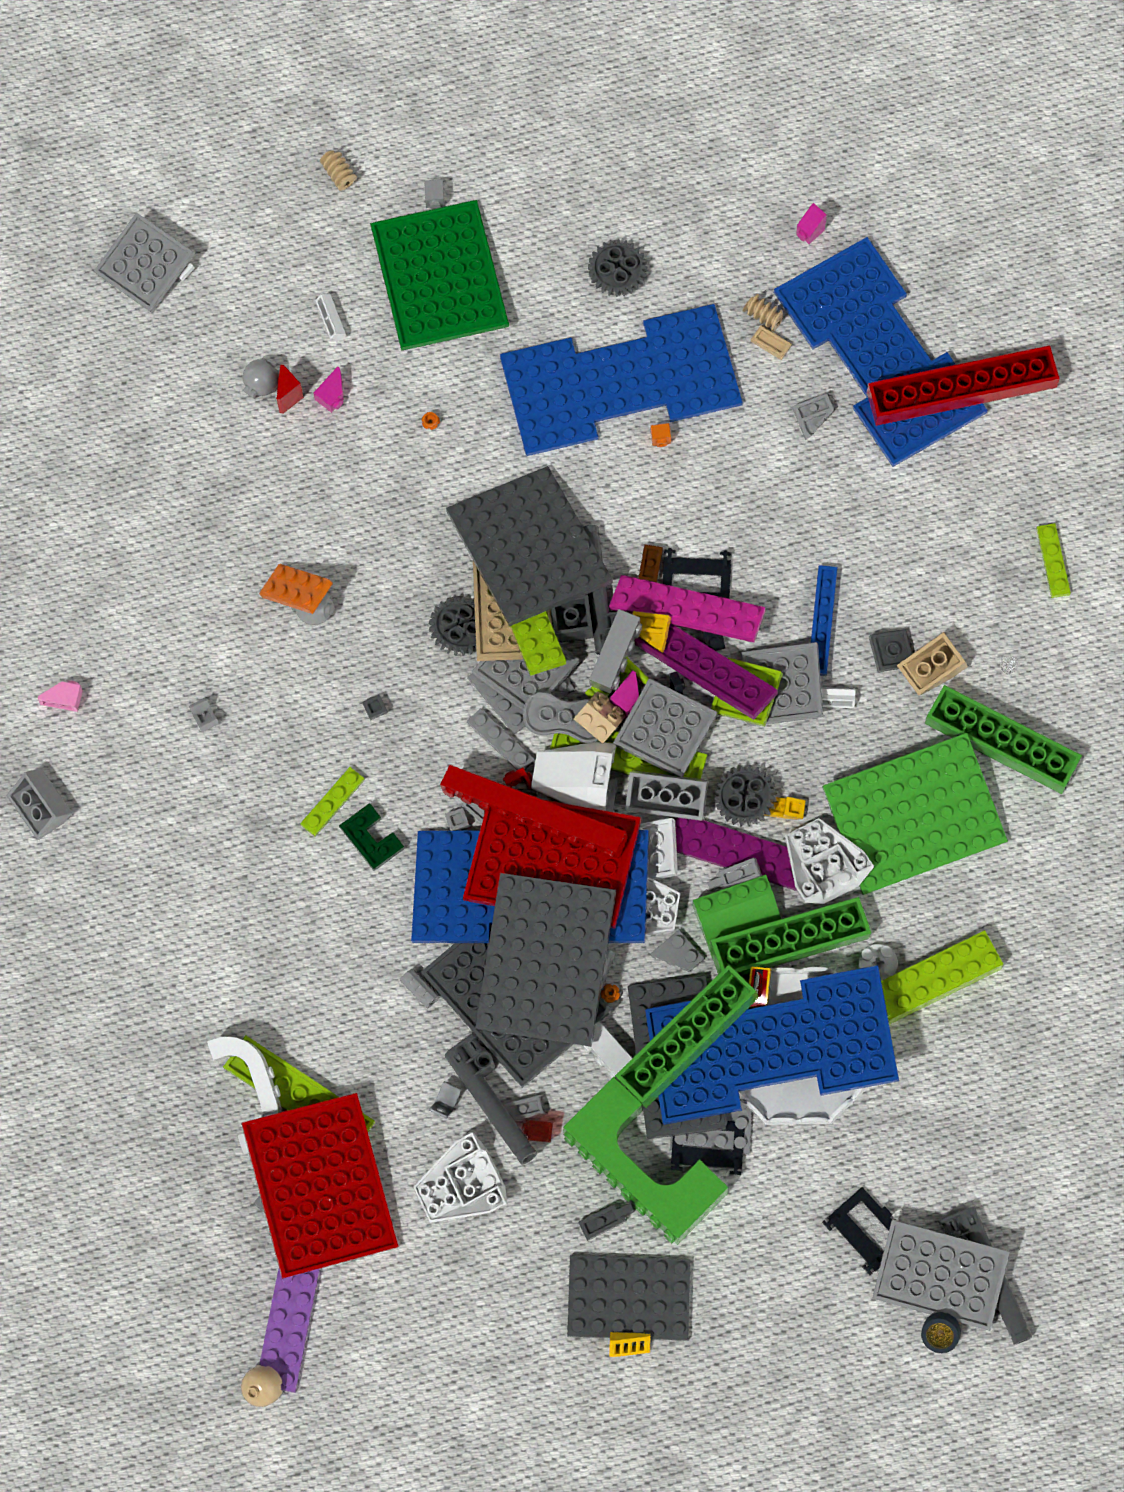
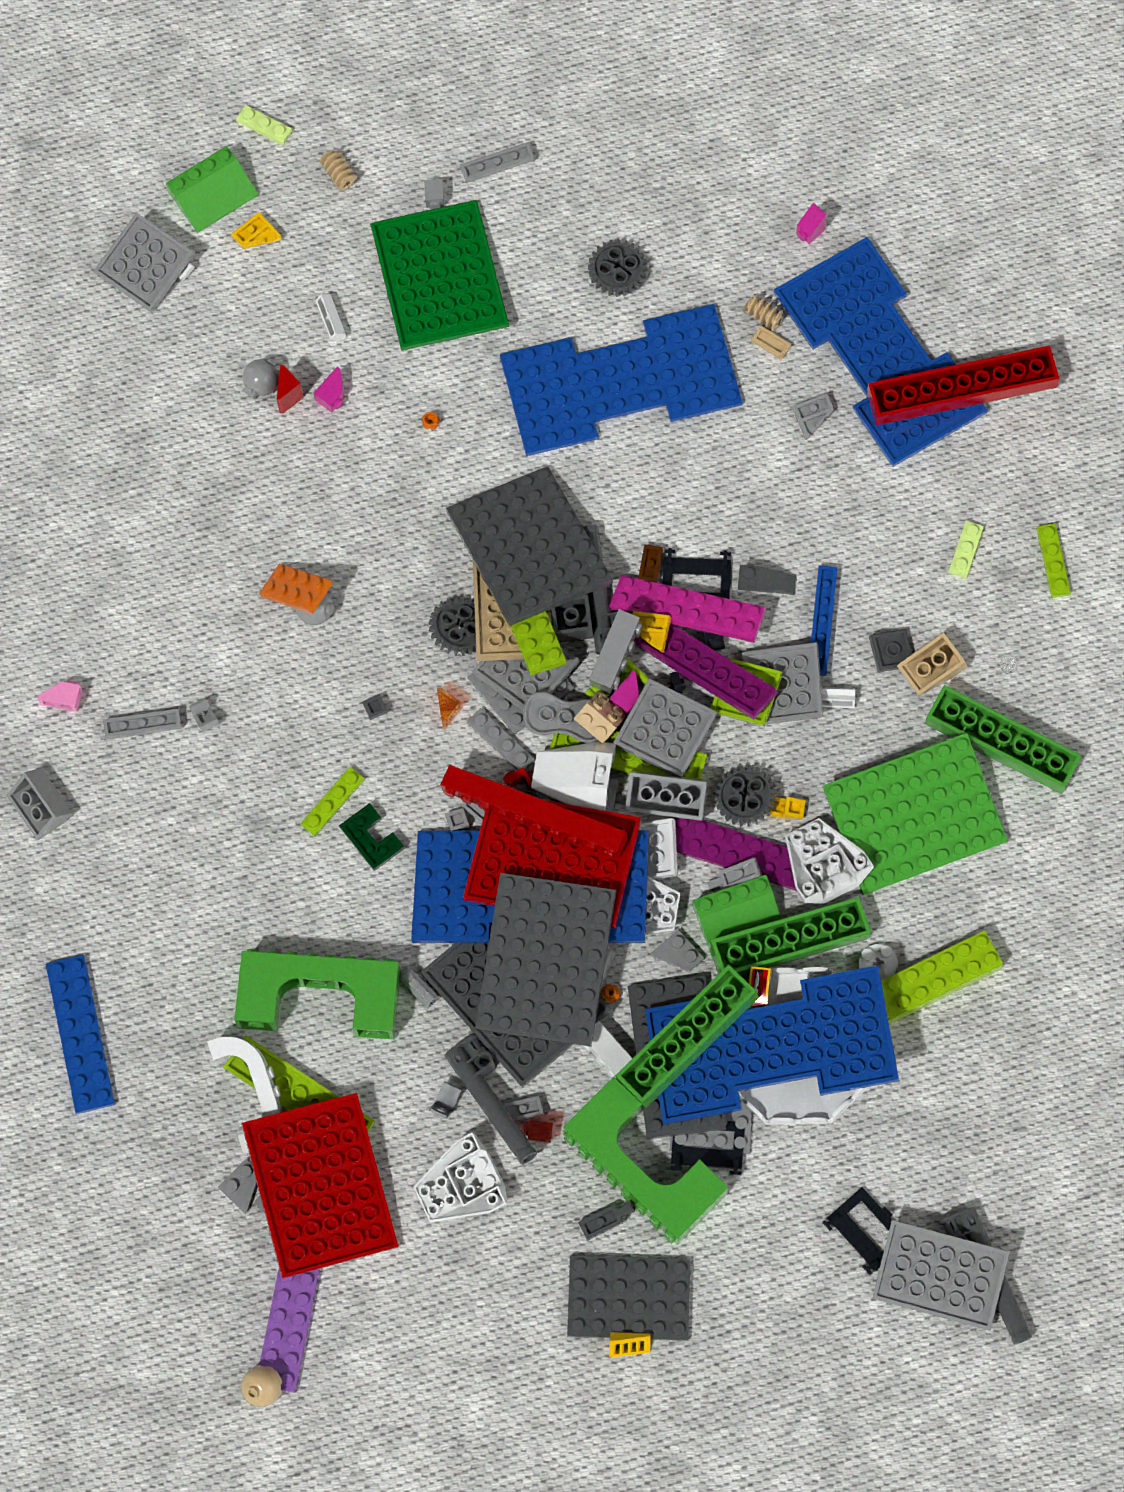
orange plate [650,423,671,447] -> none
wheel [921,1312,961,1354] -> none
none -> blue plate [46,955,115,1114]
none -> light grey plate [103,708,182,740]
none -> bright green slope [166,146,259,233]
none -> light grey wing [218,1159,256,1214]
none -> yellow wing [231,212,282,249]
none -> bright green arch [234,949,401,1040]
none -> yellowish green plate [236,105,292,145]
none -> clear orange slope [437,687,463,729]
none -> light grey plate [460,142,535,183]
none -> dark grey slope [738,565,796,595]
none -> yellowish green plate [948,521,984,578]

